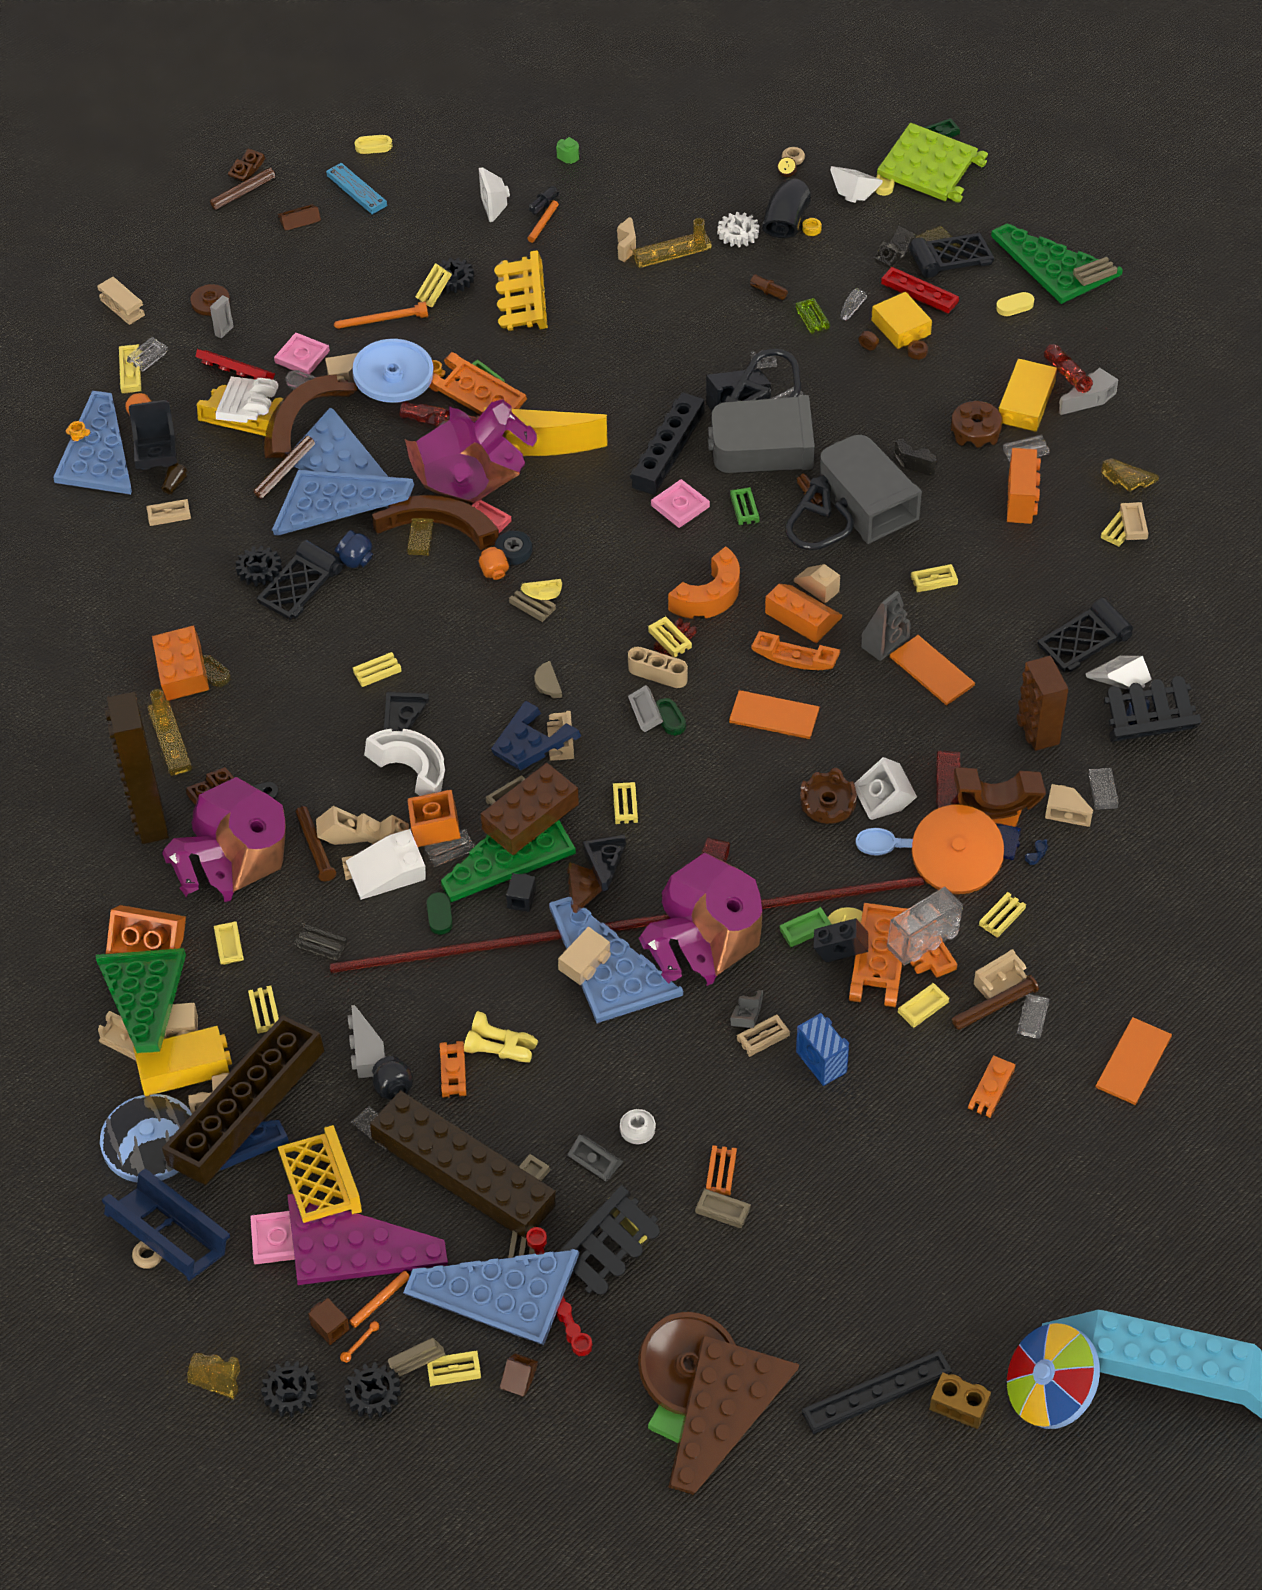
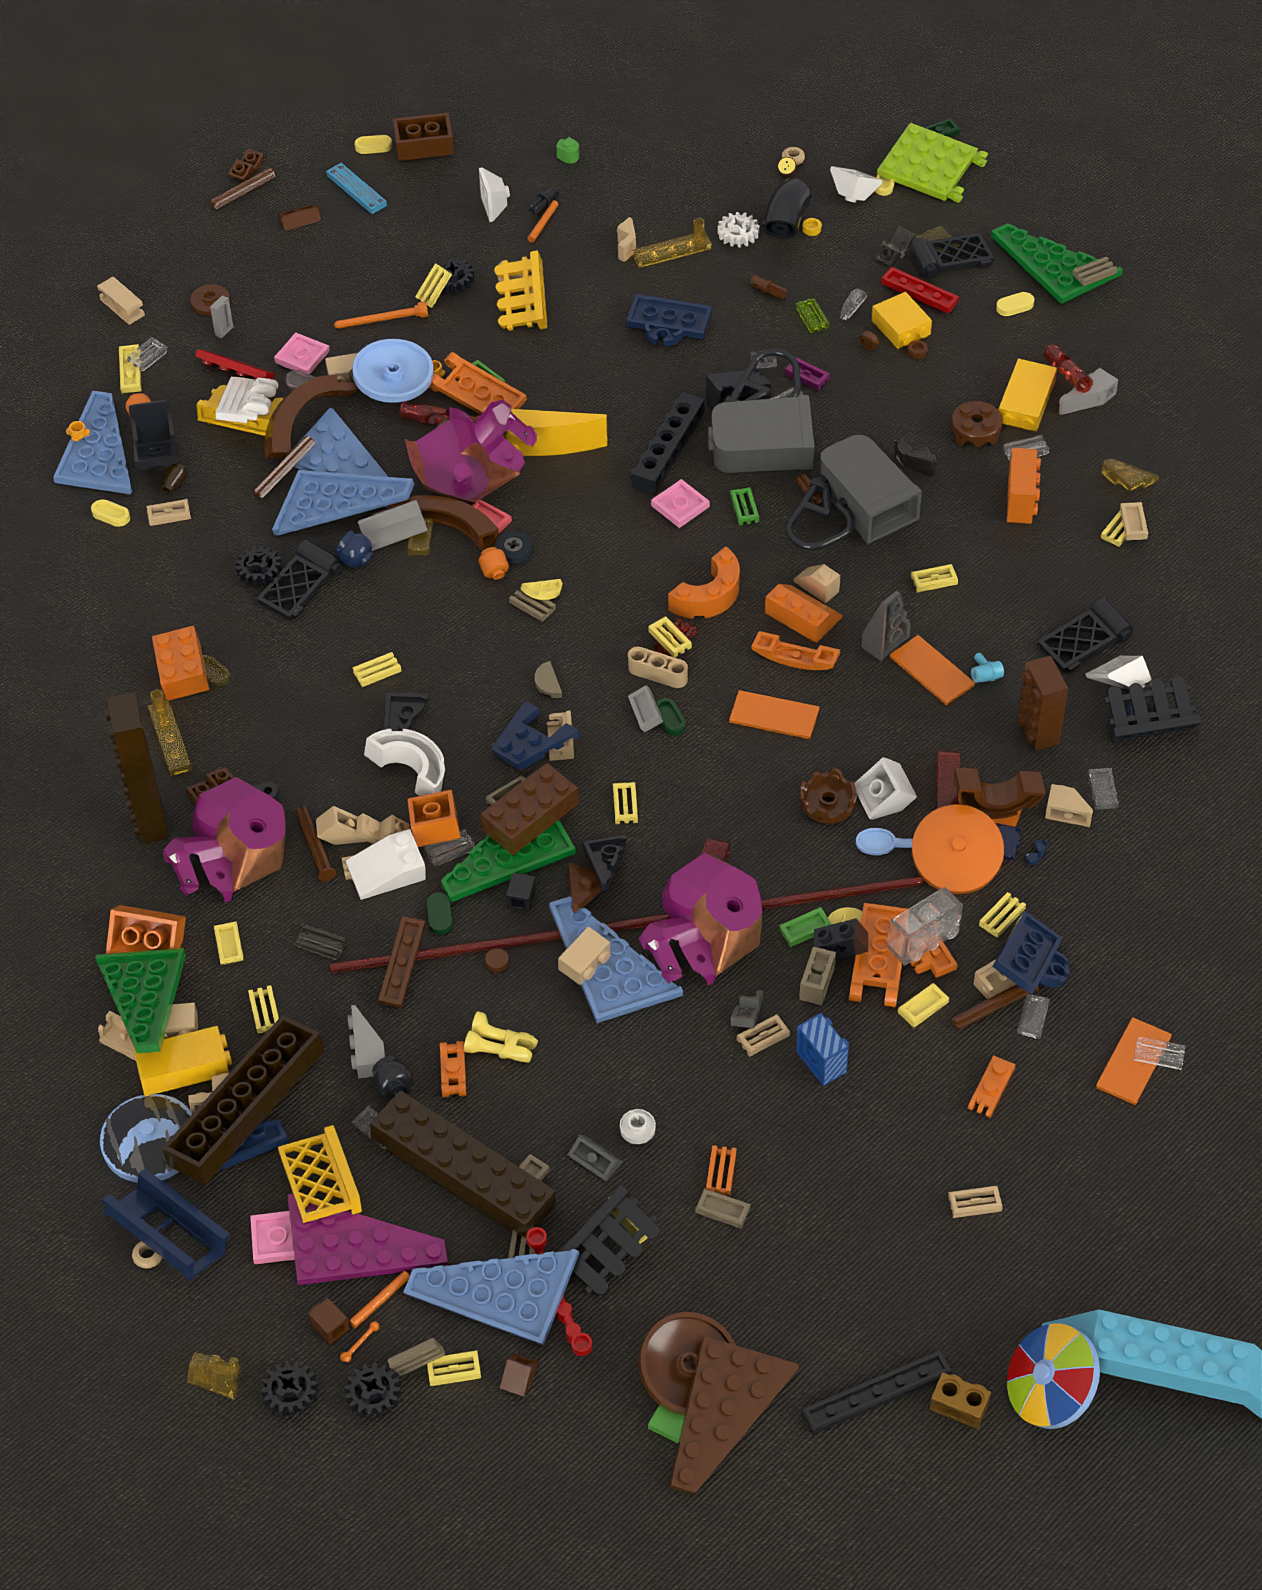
none -> light yellow tile [91,500,130,527]
none -> light grey panel [358,500,428,551]
none -> reddish brown plate [378,916,425,1008]
none -> reddish brown brick [393,113,454,161]
none -> reddish brown tile [485,948,509,972]
none -> dark blue plate [626,294,712,347]
none -> magenta tile [785,357,830,391]
none -> dark tan brick [799,947,836,1005]
none -> tan tile [948,1186,1003,1218]
none -> medium azure piece [971,653,1004,683]
none -> dark blue plate [992,911,1070,994]
none -> clear tile [1134,1036,1186,1070]

